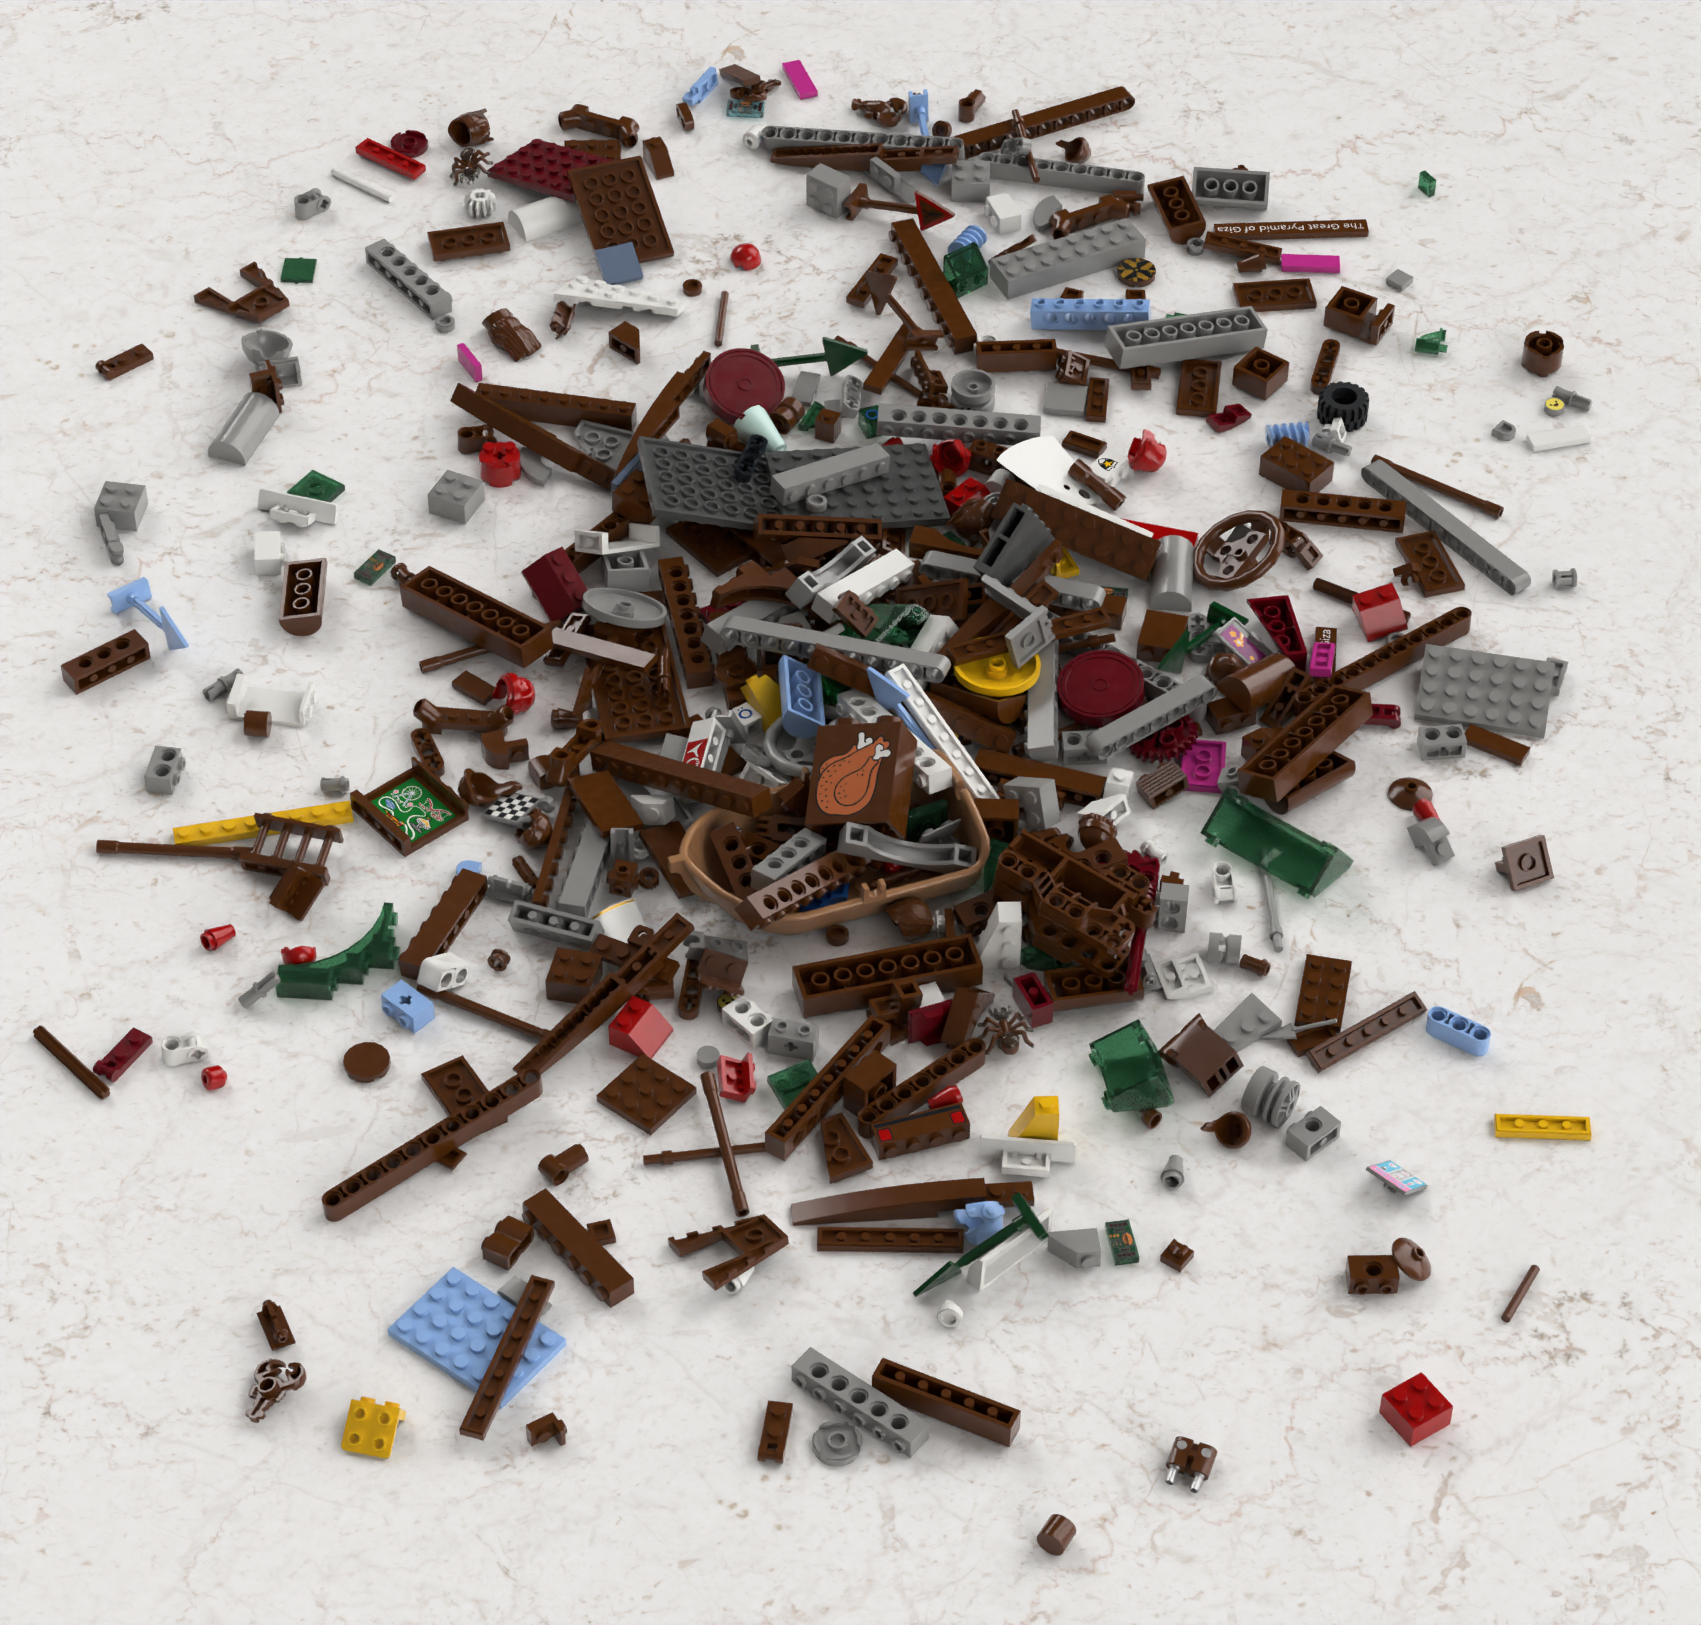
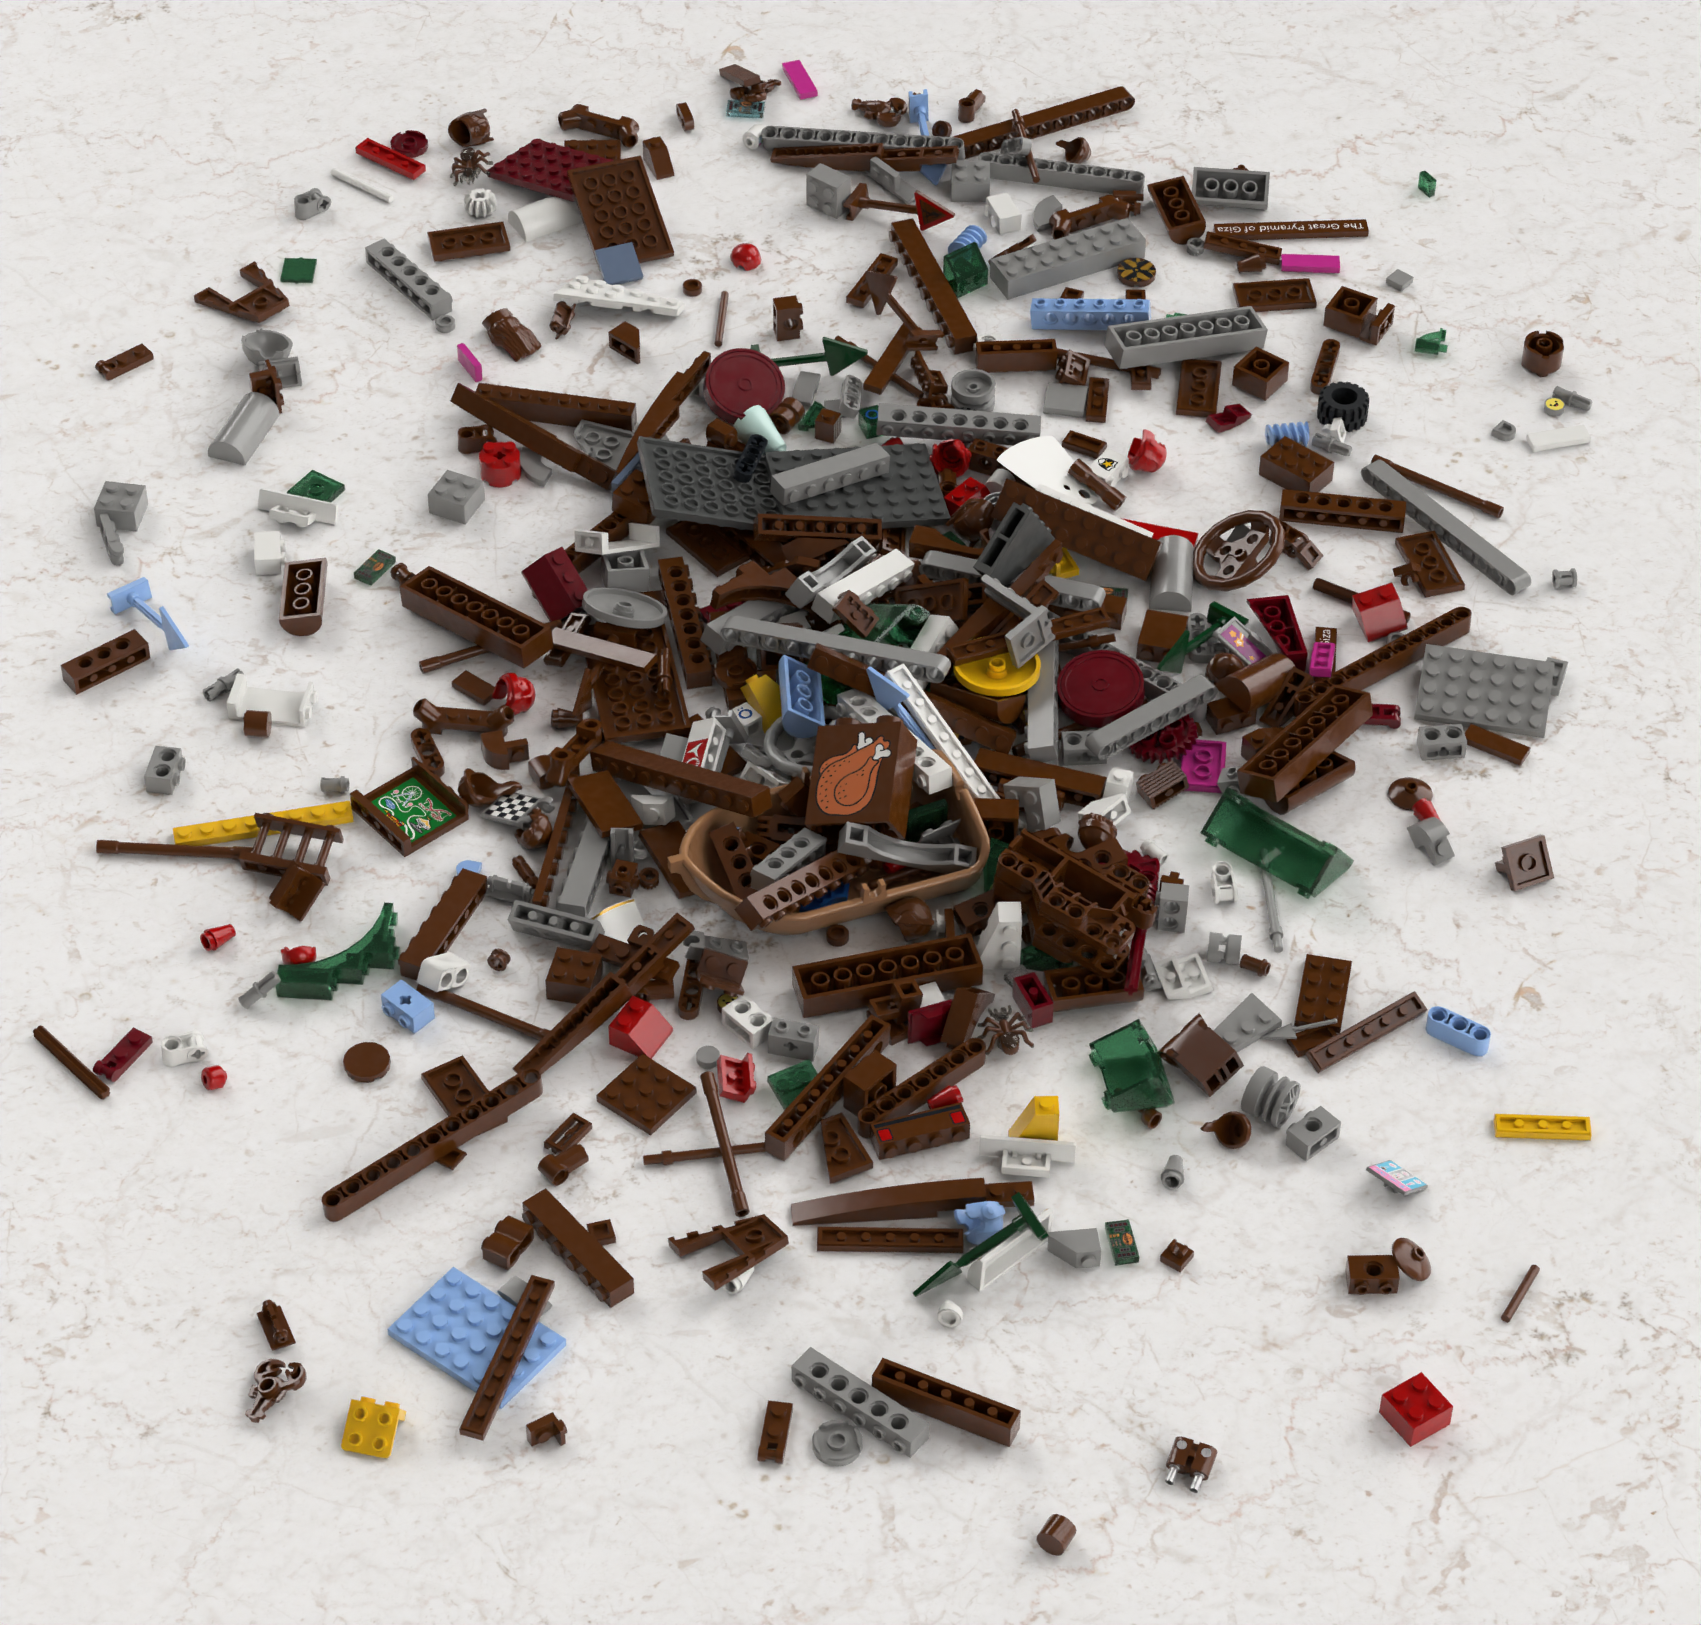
light blue hinge [682,67,718,106] -> none
light grey tile [806,494,827,513] -> none
none -> reddish brown tile [544,1113,592,1154]
none -> reddish brown brick [773,295,803,341]

